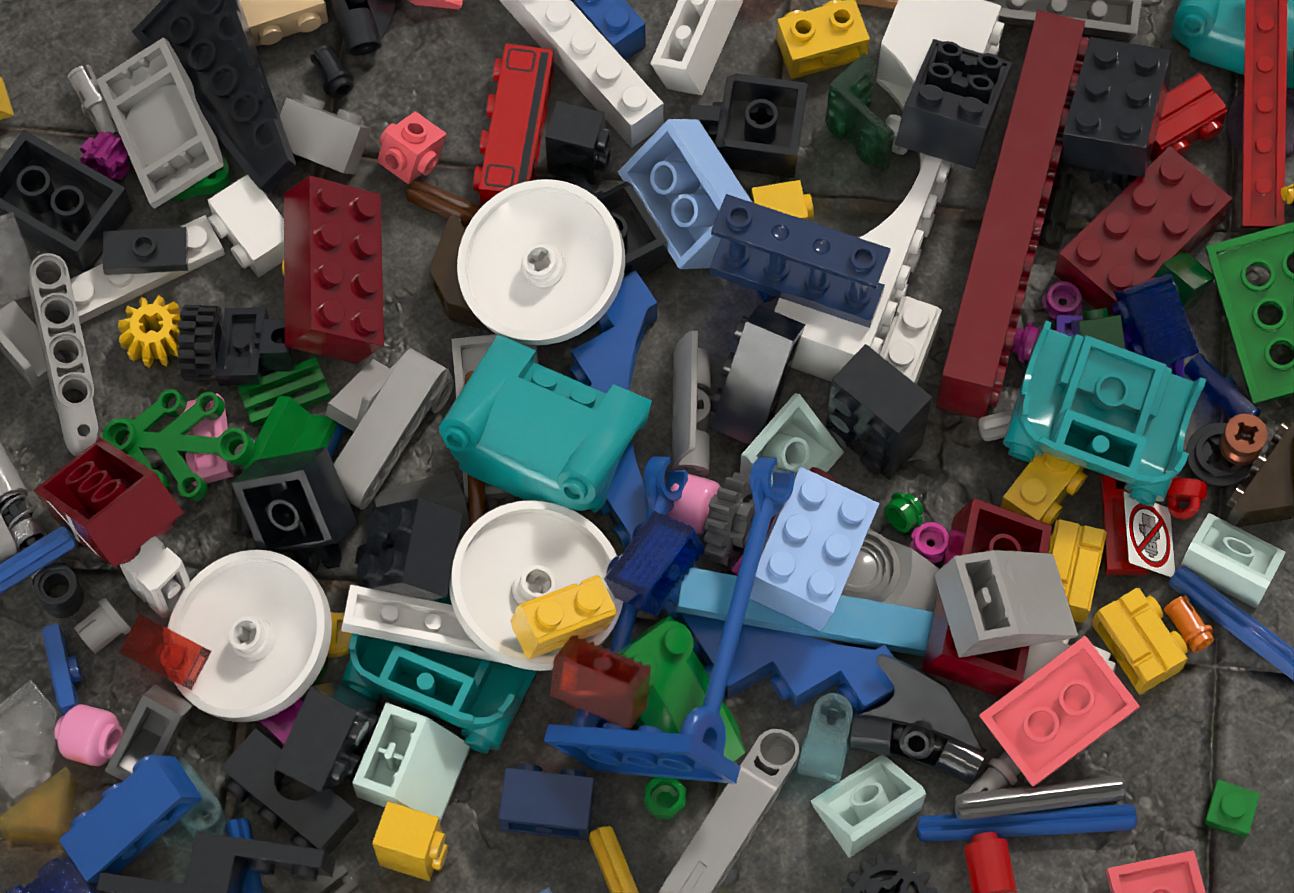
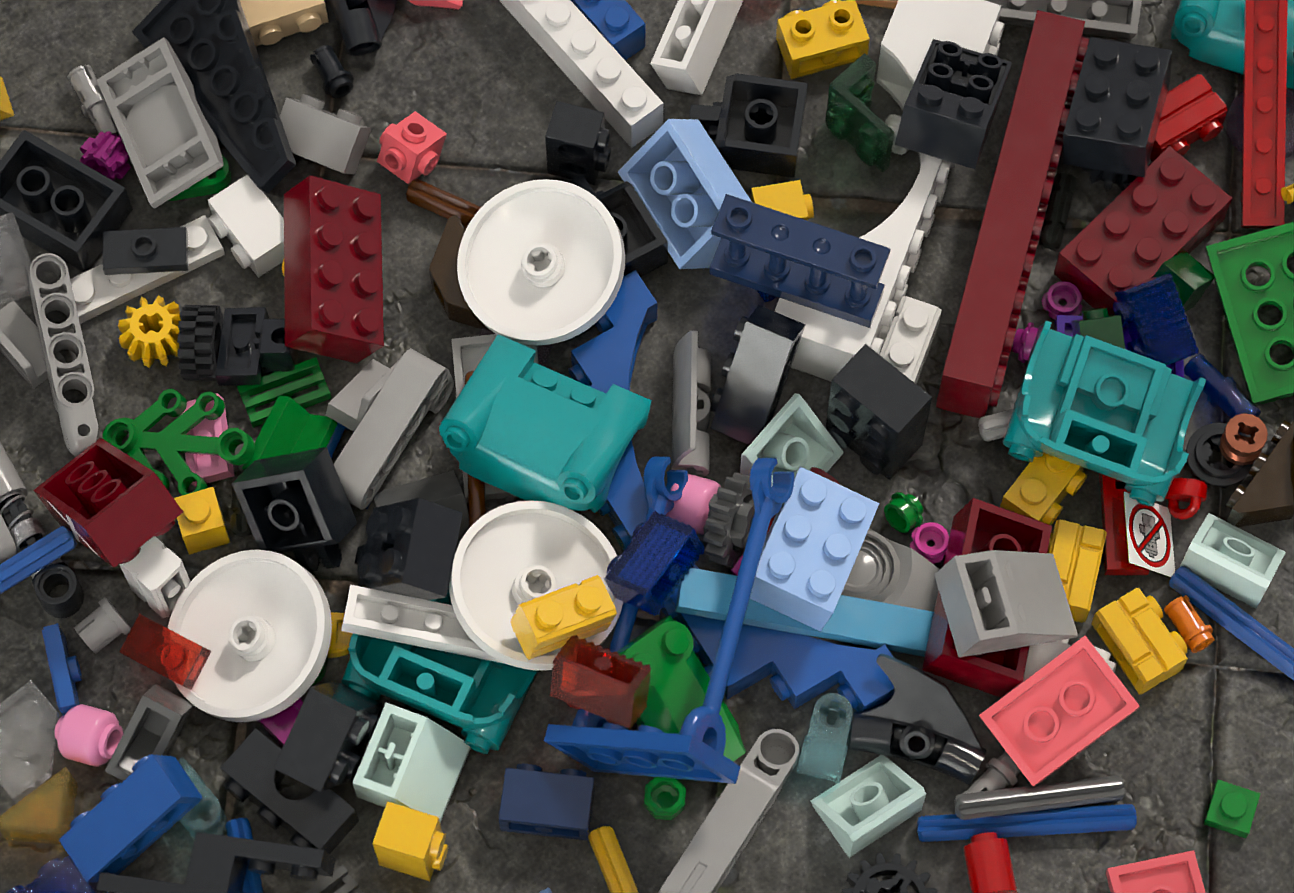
red brick [473,44,555,207] -> none
none -> yellow brick [174,487,230,555]

